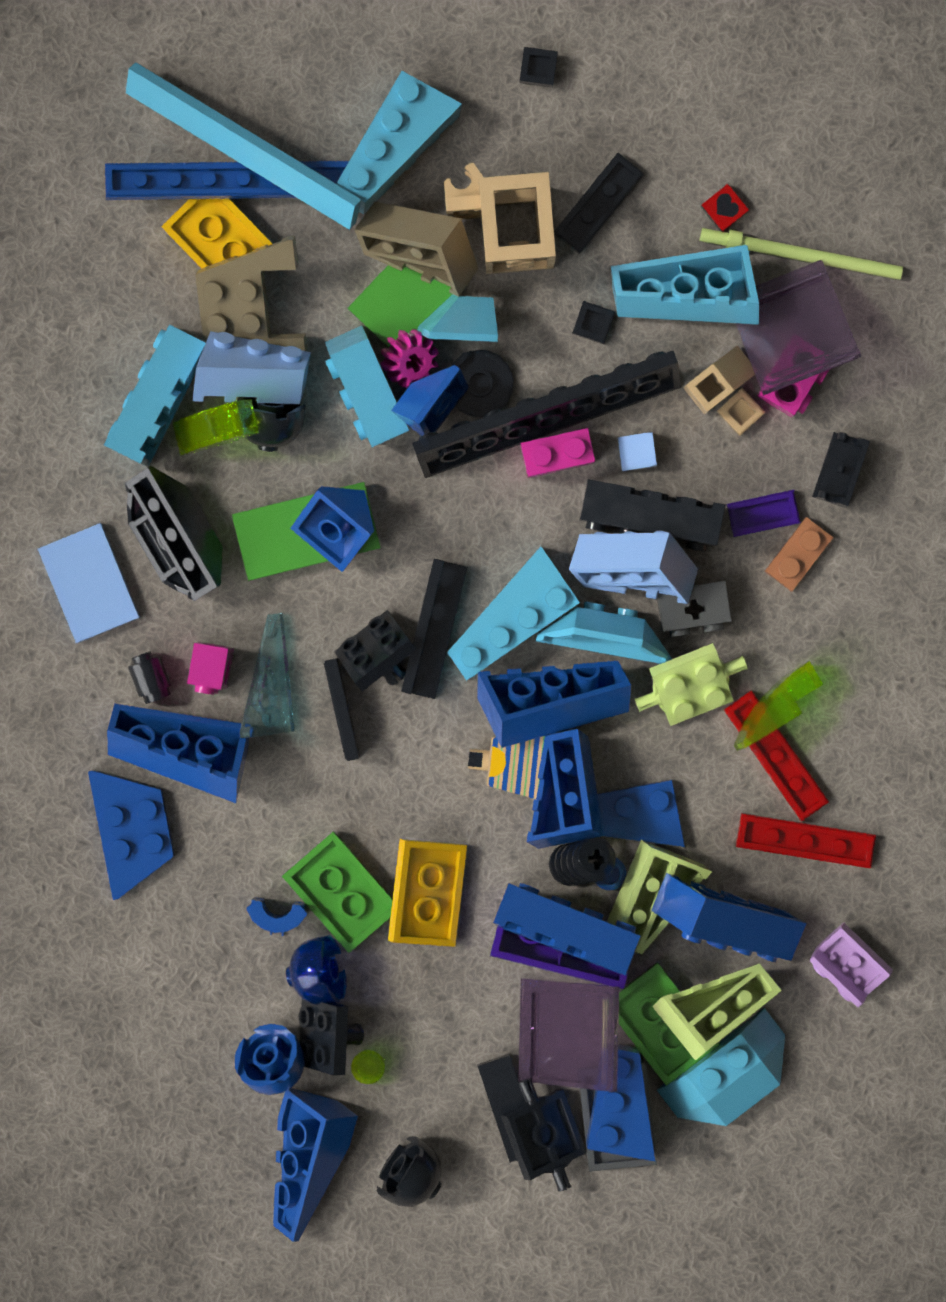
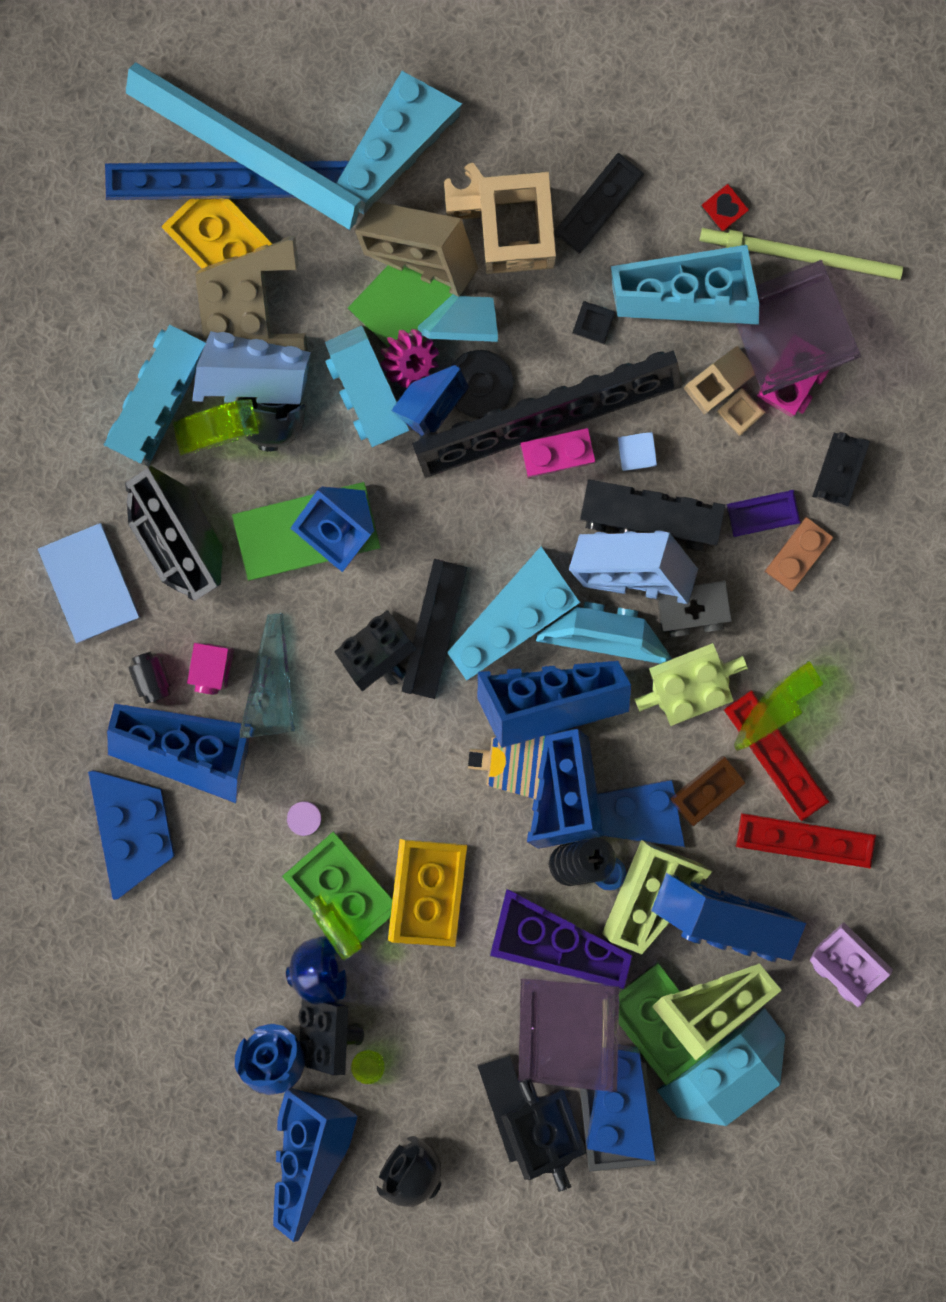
blue piece [246,897,307,936] -> none
black tile [324,658,360,761] -> none
blue wedge [493,883,641,976] -> none
black plate [519,47,558,88] -> none
none -> lavender tile [287,801,322,836]
none -> clear neon green cylinder [309,894,363,961]
none -> reddish brown plate [670,756,745,826]

